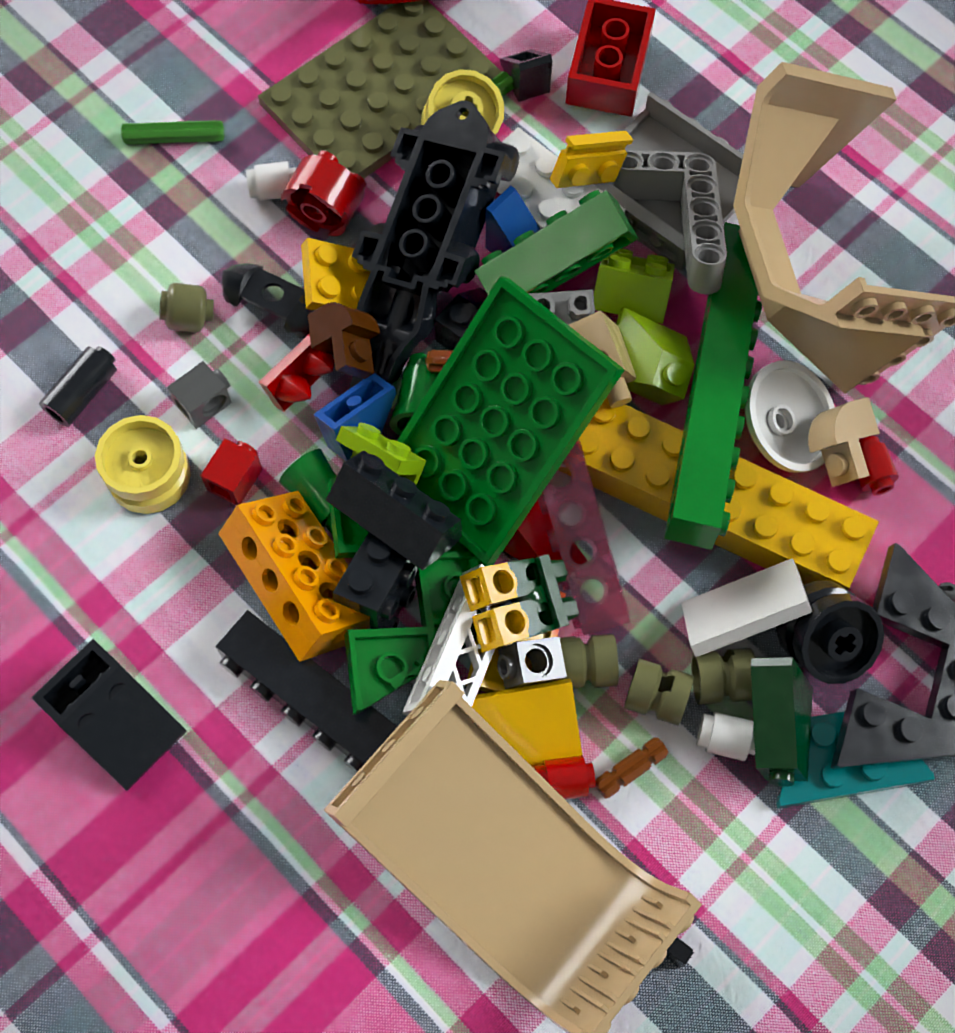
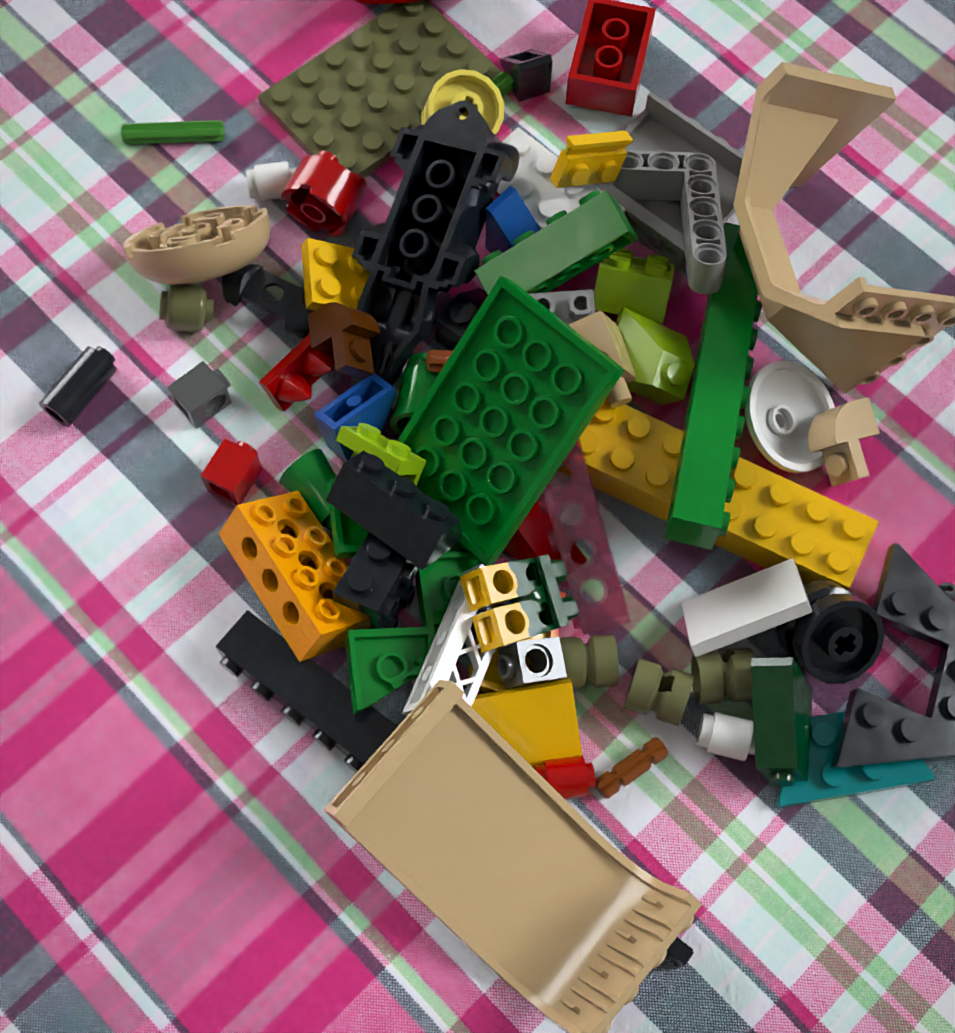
black slope [31,639,187,791] -> none
light yellow wheel [95,415,191,514] -> none
red brick [858,436,899,496] -> none
none -> tan brick [123,205,271,285]

